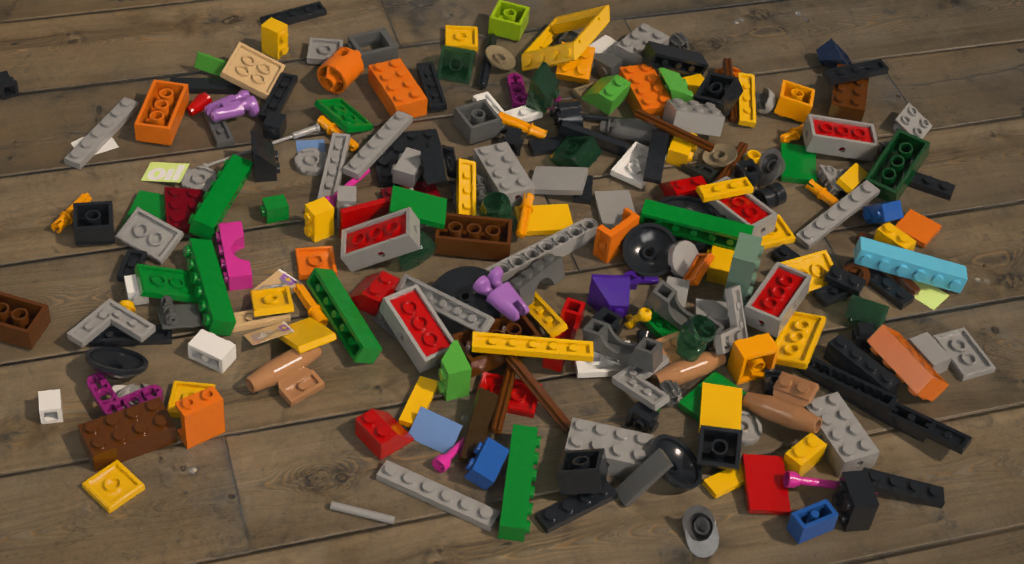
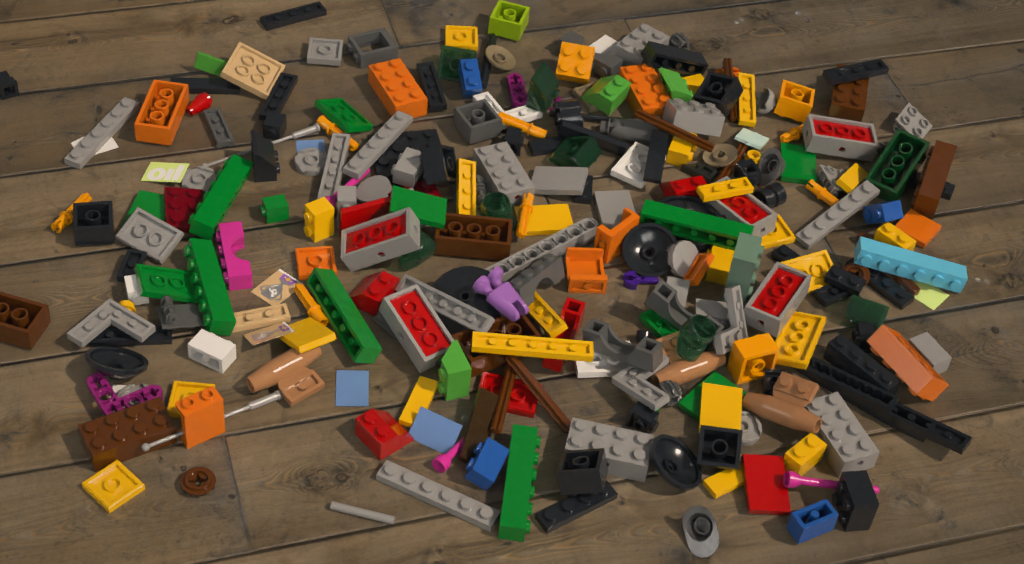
white brick [38,389,63,424] -> none
medium lavender piece [204,90,259,122] -> none
yellow tile [250,286,294,317] -> none
yellow brick [261,17,289,60] -> none
orange cylinder [317,47,364,94] -> none
yellow window [521,5,610,72] -> none
dark purple slope [587,274,630,319] -> none
black brick [593,307,623,336] -> none
dark grey tile [615,448,673,507] -> none
yellow arm [624,307,652,329] -> none
dark blue slope [816,38,852,69] -> none
black plate [863,467,945,509] -> none
light grey tile [932,327,996,381] -> none
none -> light grey piece [141,390,282,452]
none -> reddish brown gear [180,467,216,498]
none -> medium blue sticker [335,370,369,407]
none -> light grey tile [356,175,392,204]
none -> blue brick [458,58,483,100]
none -> orange panel [565,247,608,294]
none -> light aqua piece [734,128,769,150]
none -> reddish brown brick [911,140,957,220]

